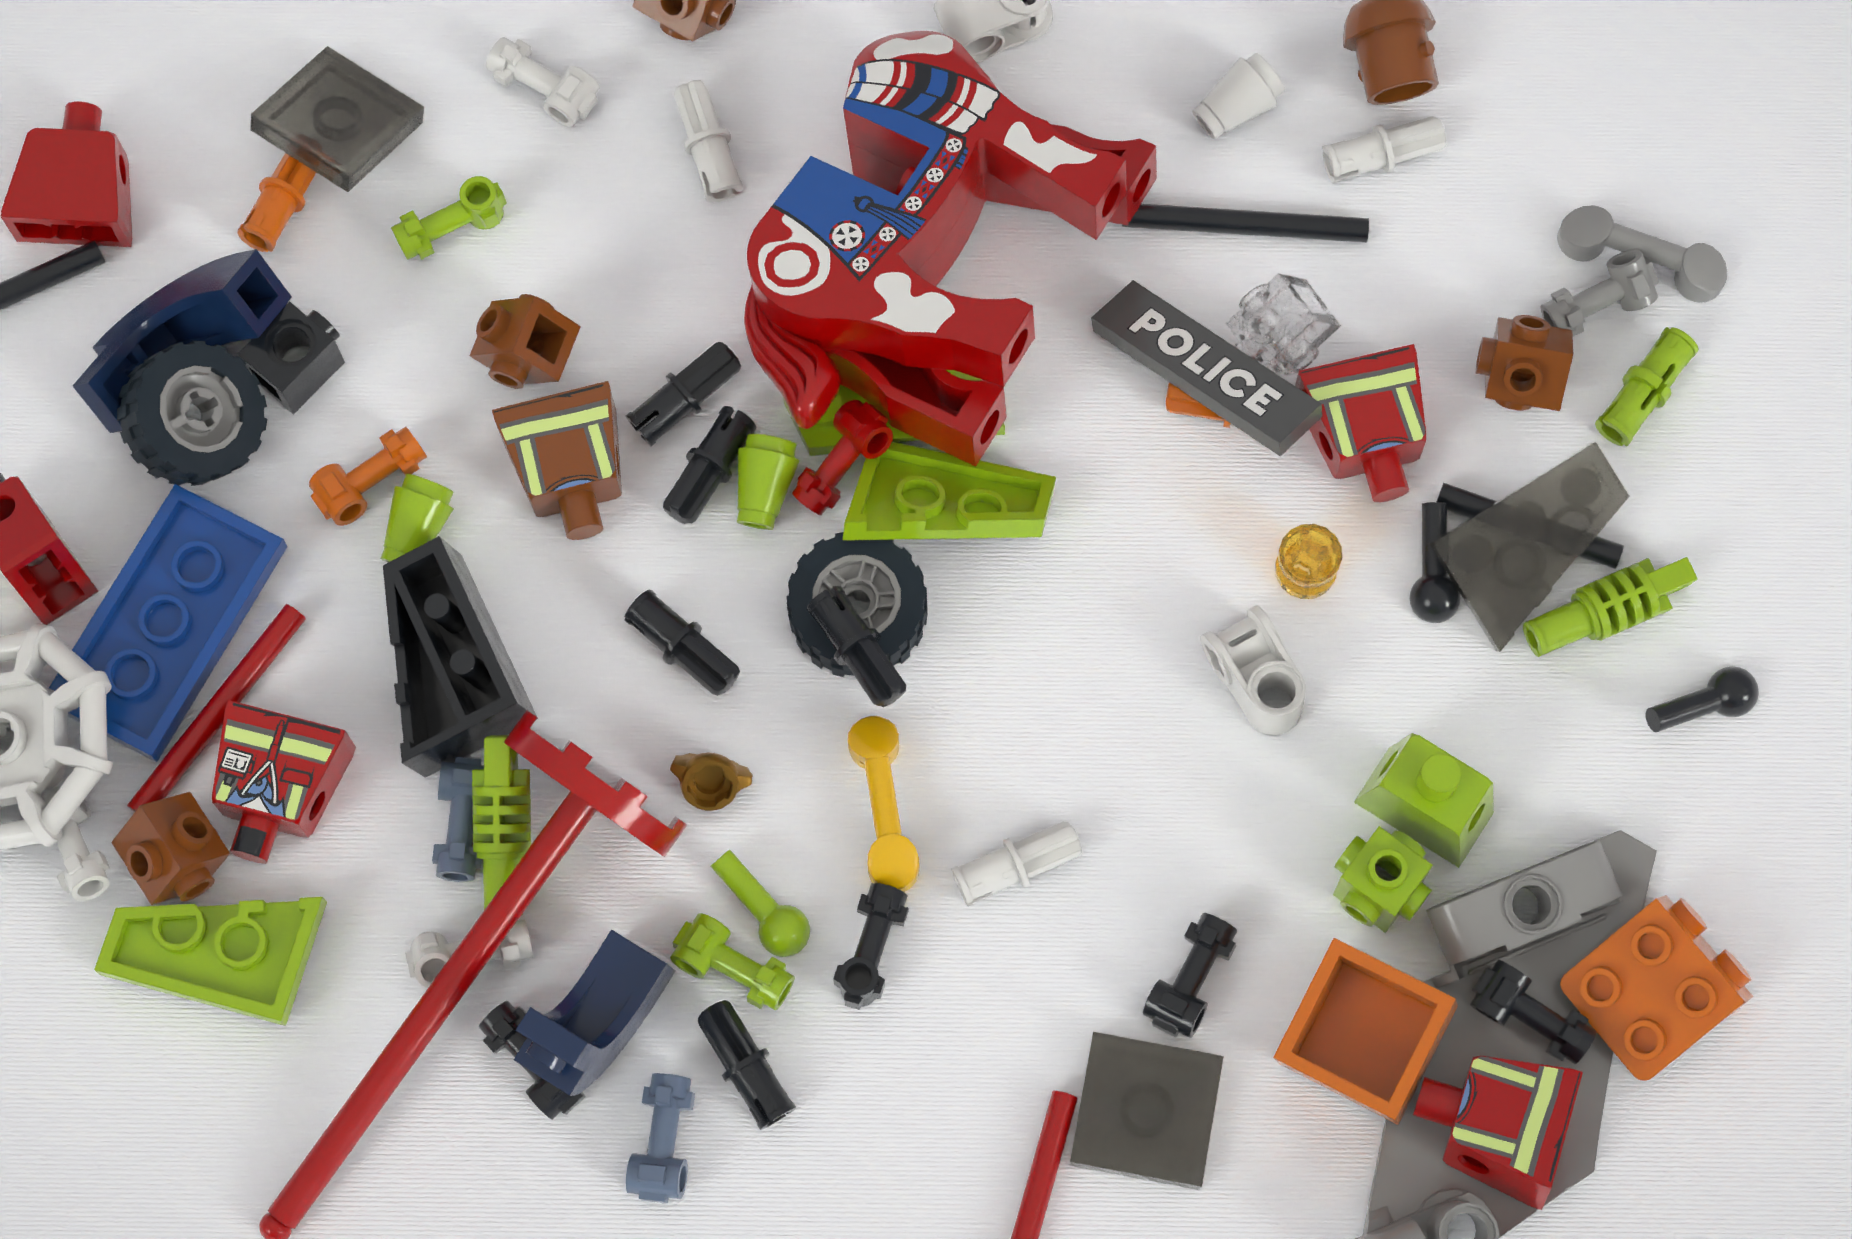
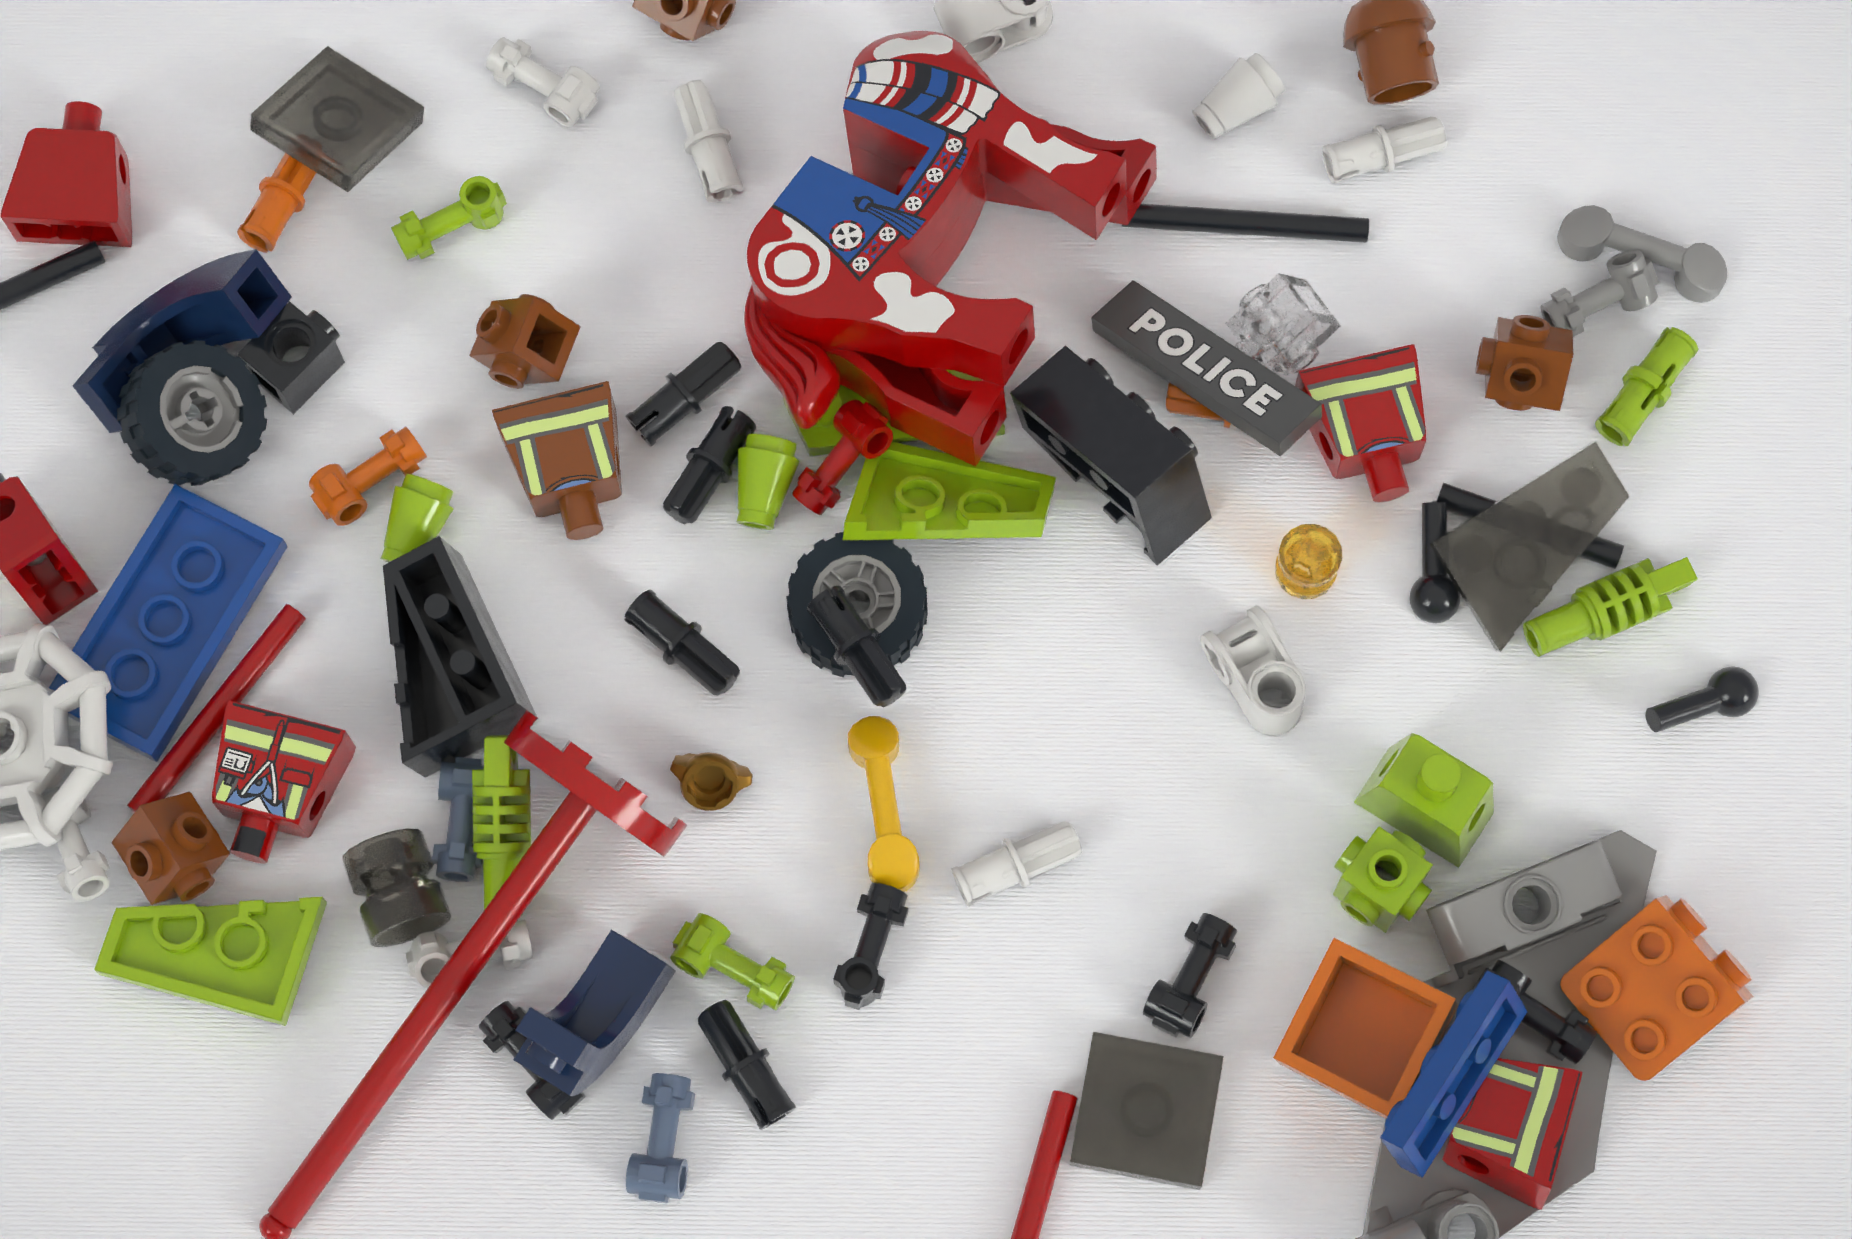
lime bar [710,849,810,957] -> none
none -> clear smoke wheel [342,828,451,947]
none -> black wedge [1010,345,1212,566]
none -> blue plate [1380,971,1527,1178]

